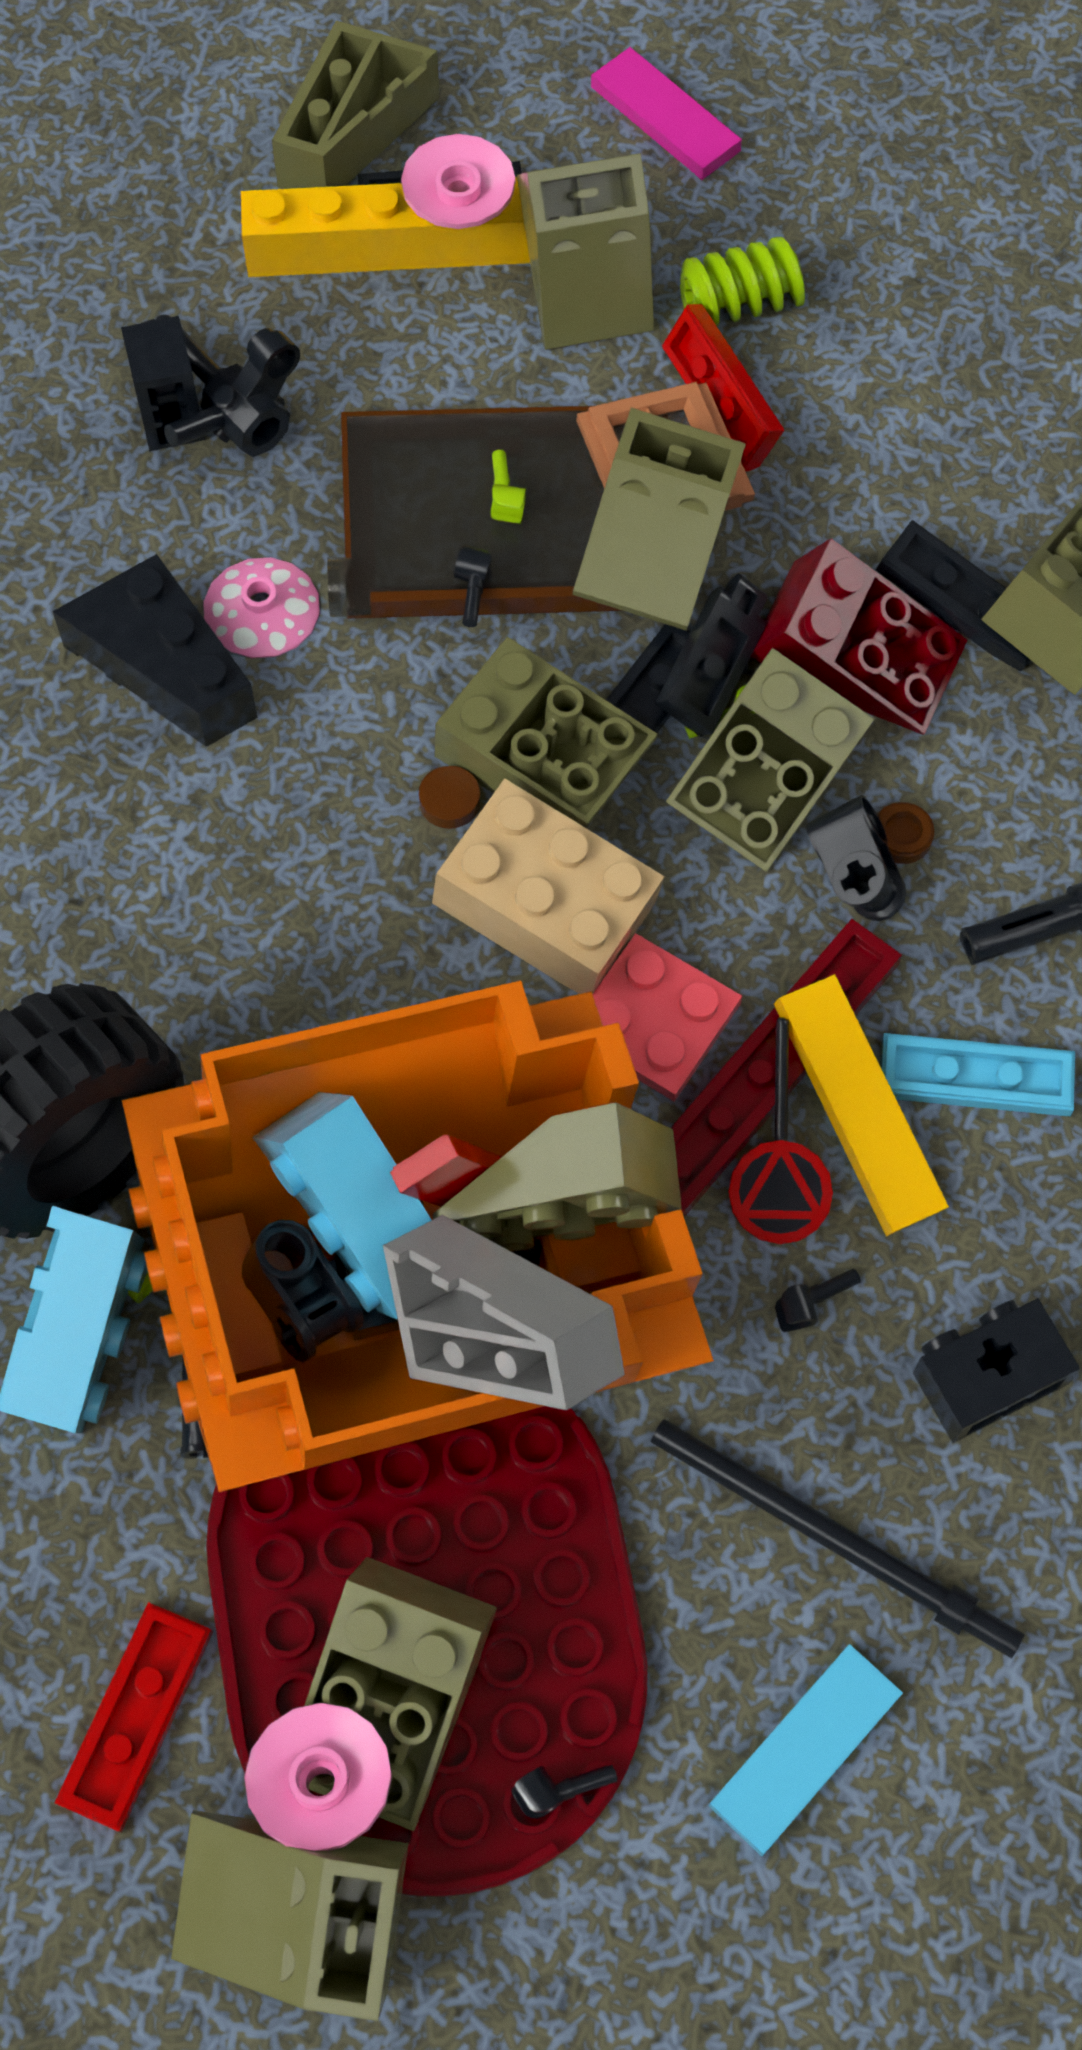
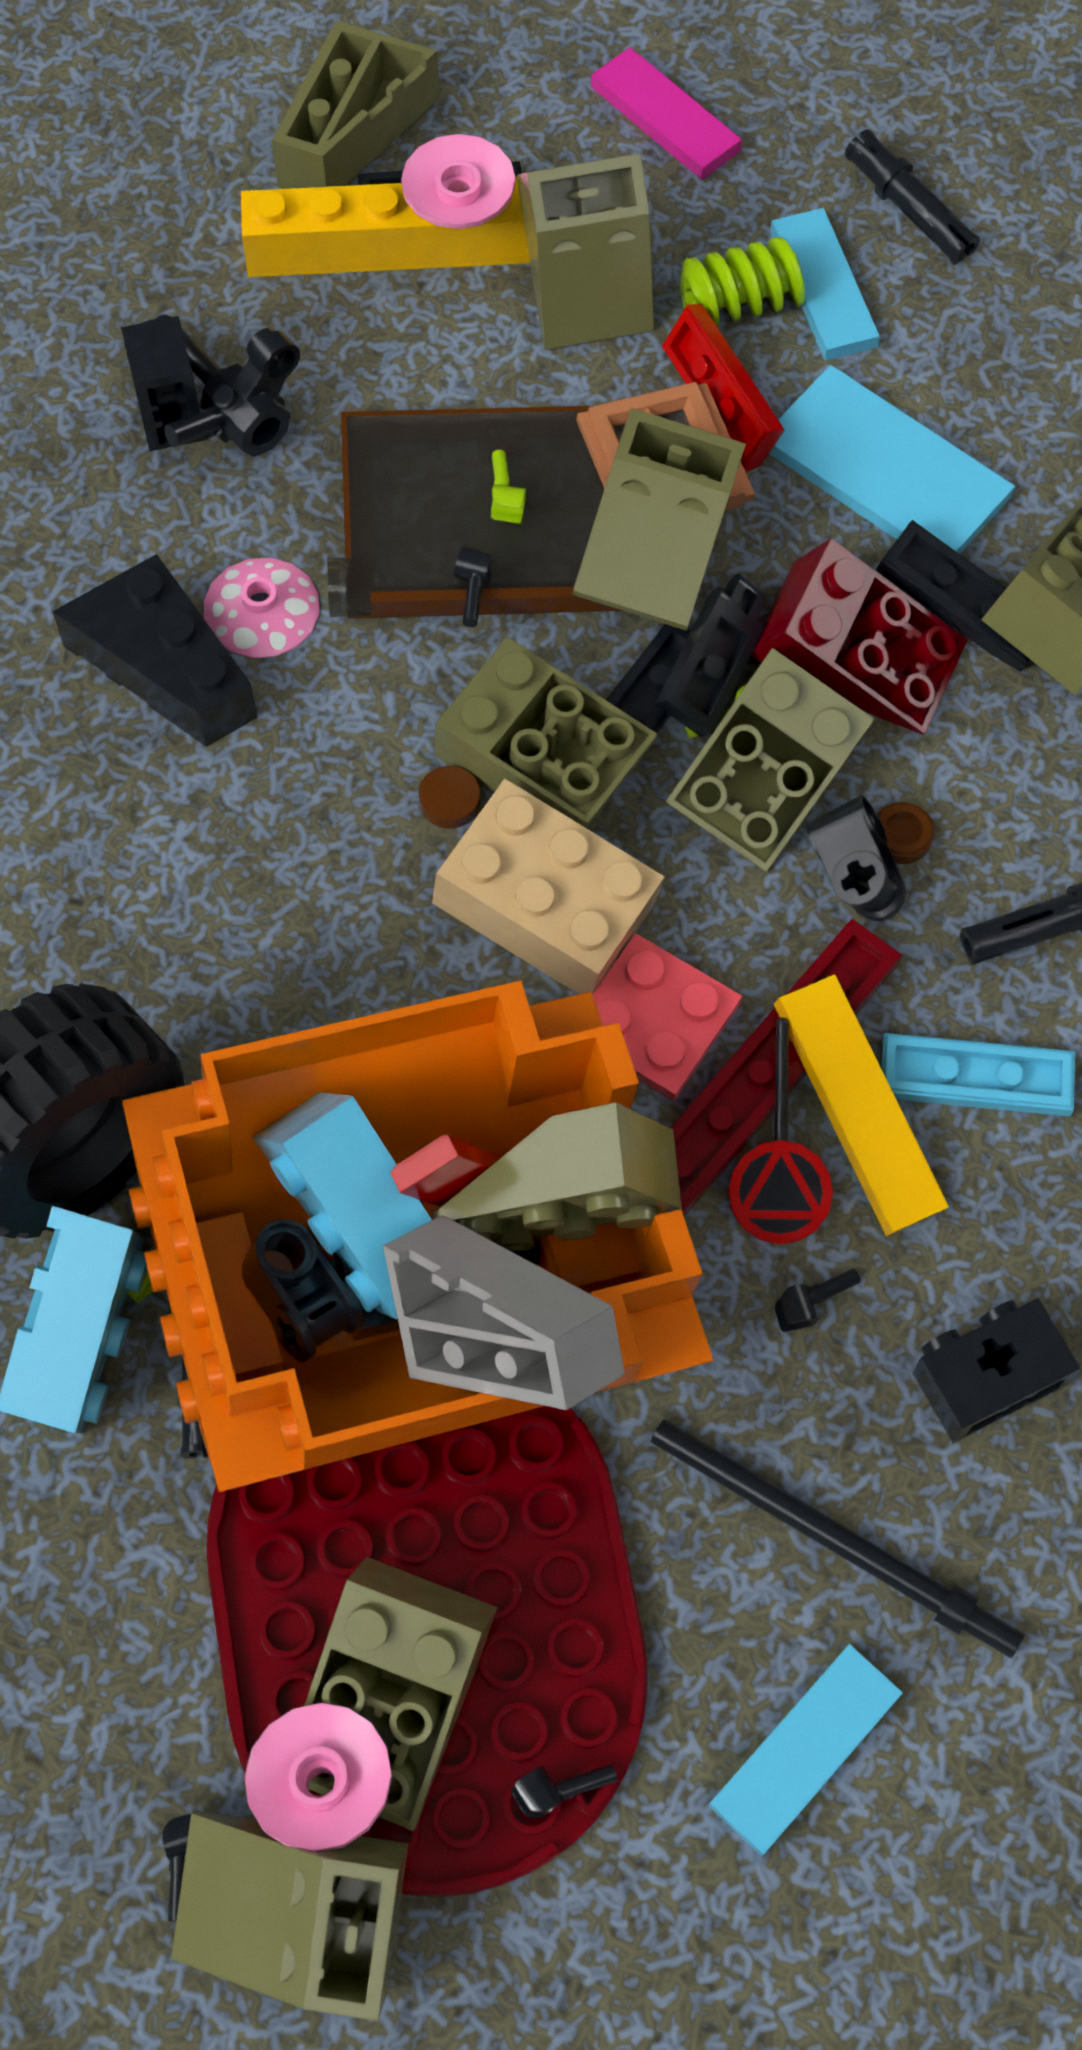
red tile [54,1602,213,1833] -> none
none -> black hand [162,1814,191,1921]
none -> medium azure tile [769,365,1015,554]
none -> medium azure tile [770,208,880,361]
none -> black pin [844,129,980,265]

